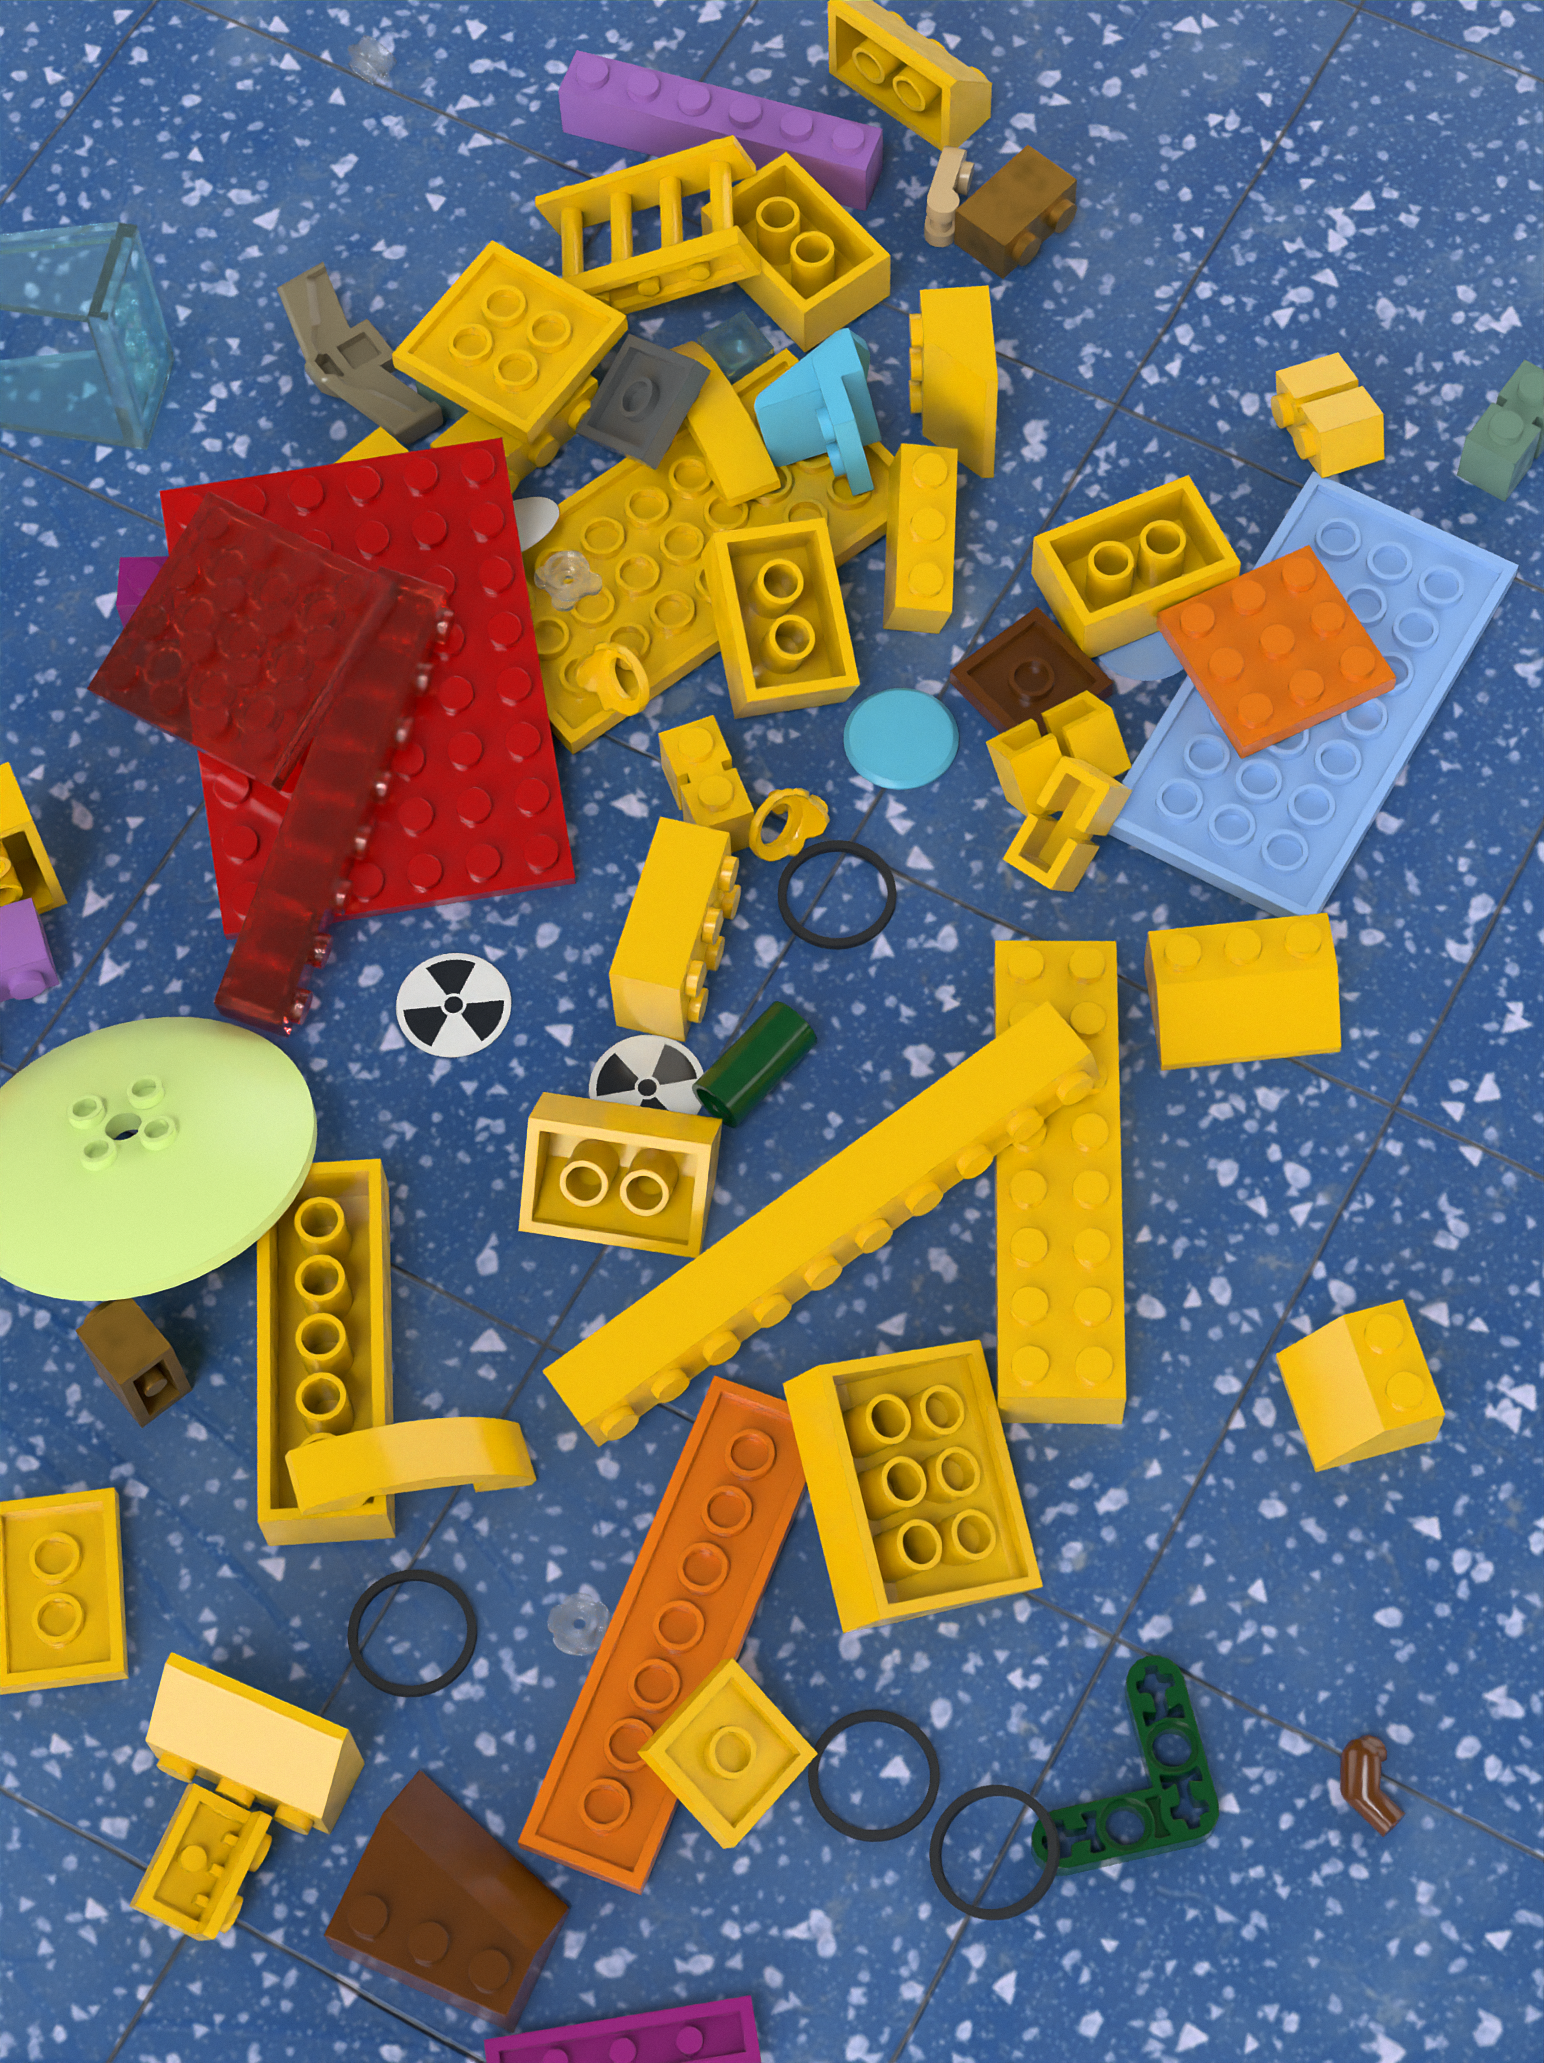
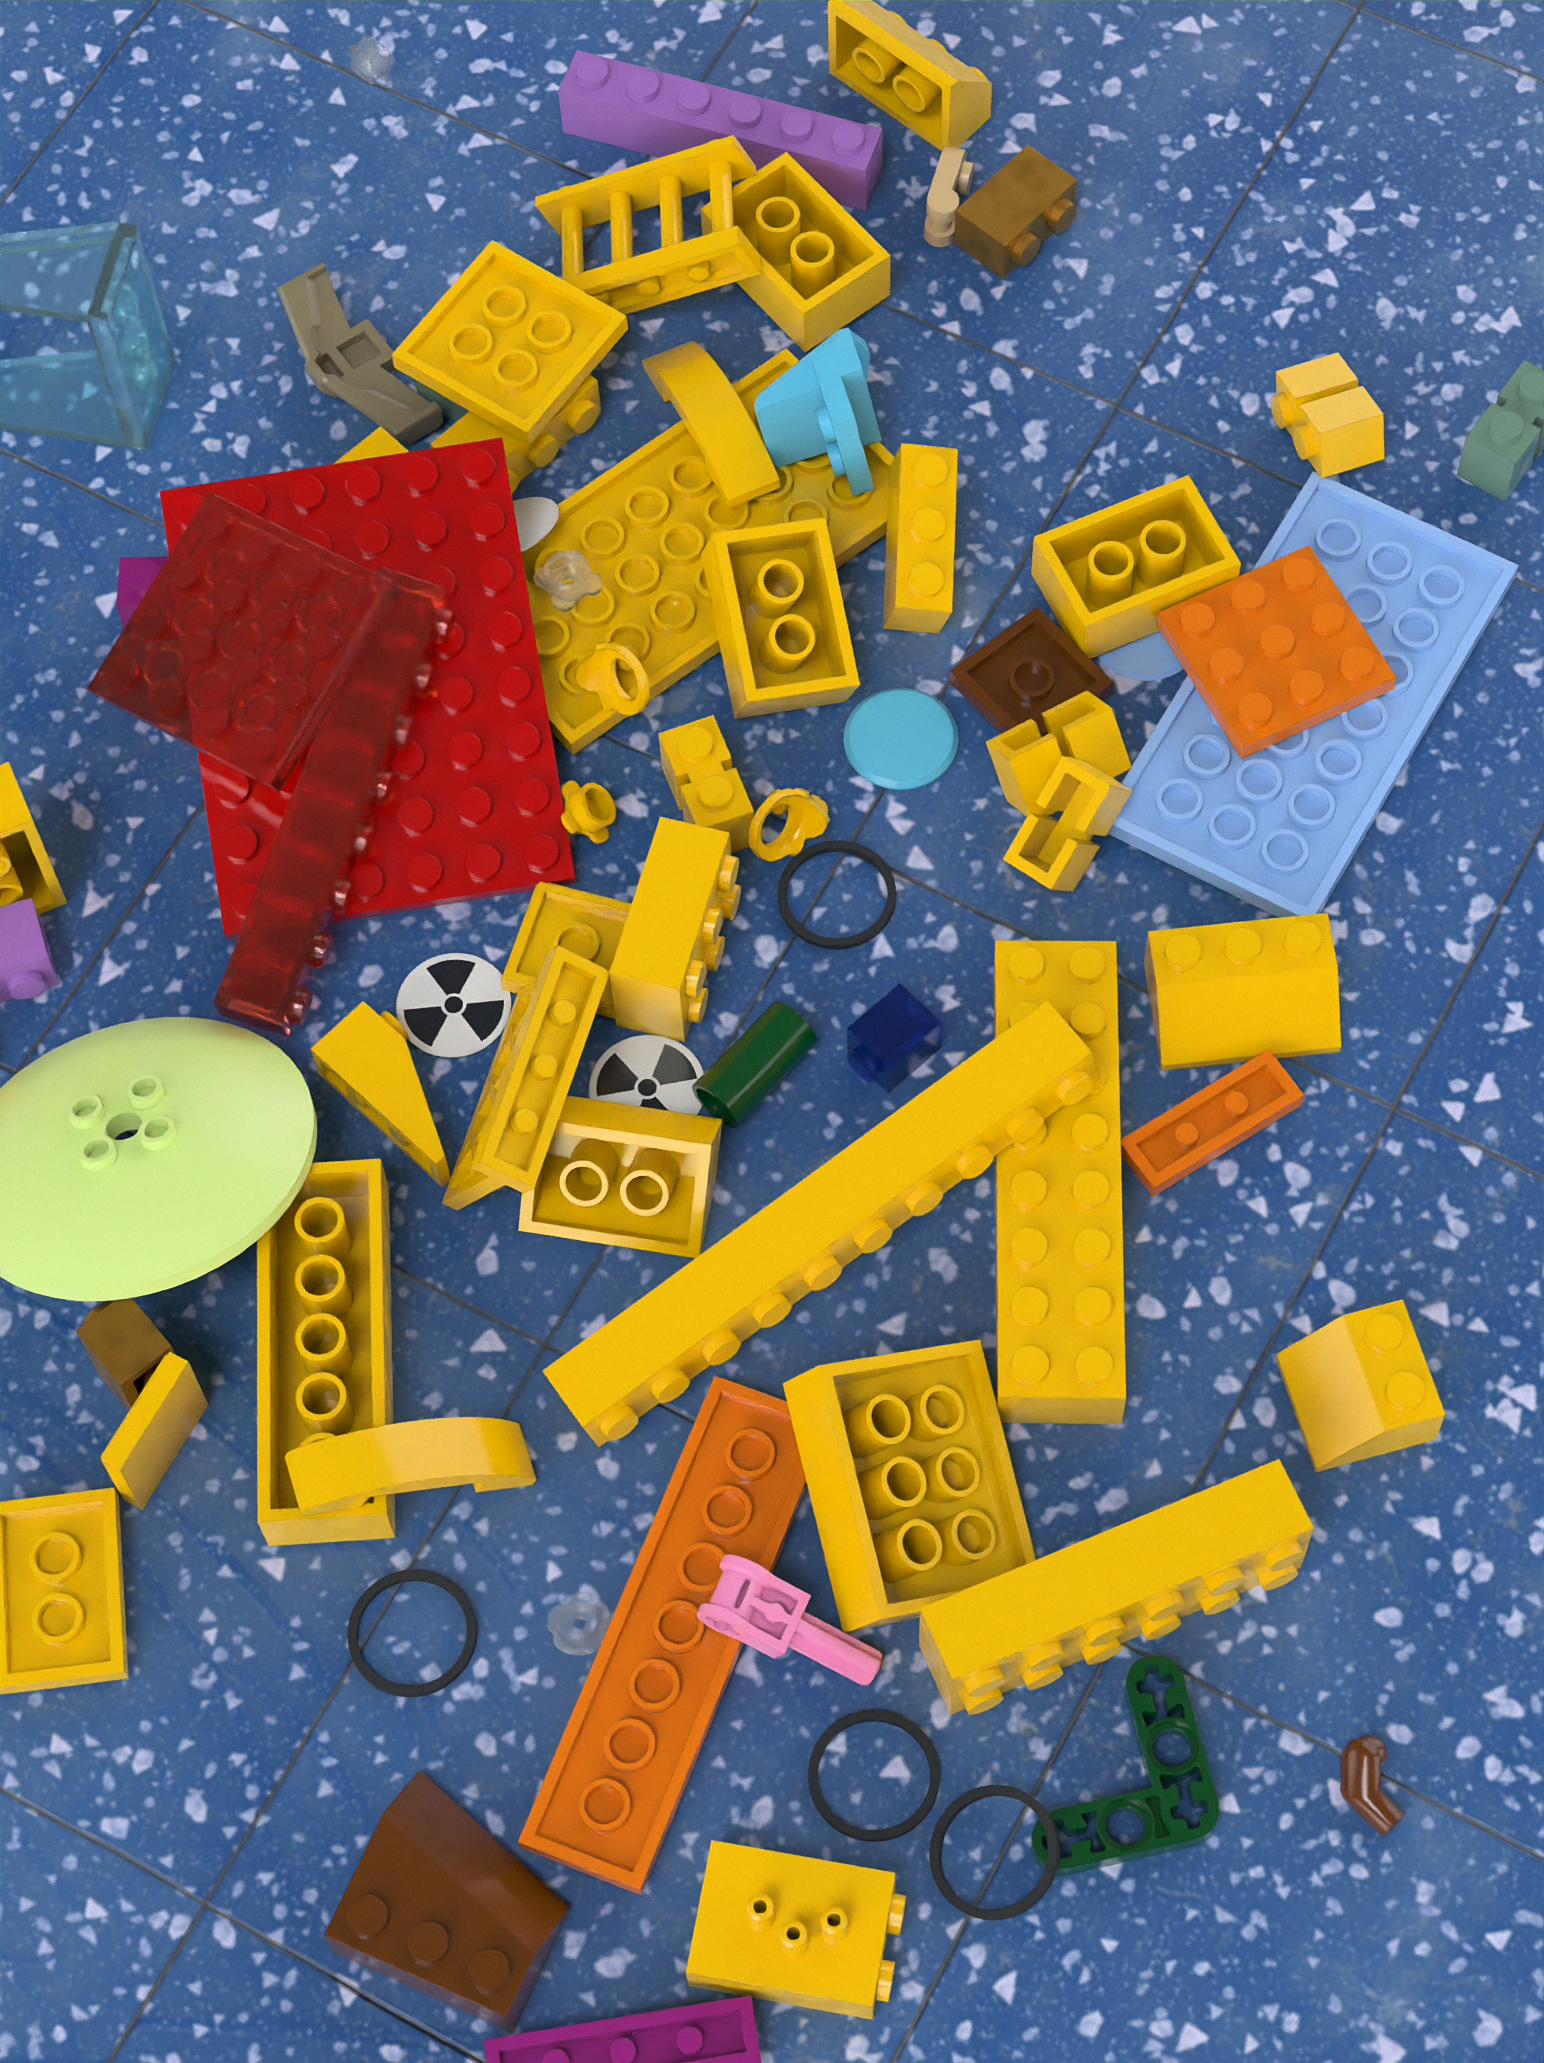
yellow bracket [129,1783,272,1941] -> none
yellow slope [146,1652,365,1835] -> none
dark grey plate [575,334,711,470] -> none
yellow plate [637,1658,818,1849] -> none
clear light blue plate [697,310,775,385] -> none
yellow slope [908,285,998,478] -> none
none -> yellow tile [100,1352,208,1510]
none -> yellow slope [310,1001,451,1188]
none -> yellow fence [442,945,609,1211]
none -> yellow tile [501,882,631,1019]
none -> yellow plate [561,781,616,844]
none -> yellow piece [686,1840,906,2020]
none -> bright pink connector [696,1554,882,1686]
none -> clear blue brick [847,983,942,1093]
none -> yellow brick [919,1459,1314,1715]
none -> orange plate [1121,1049,1304,1197]

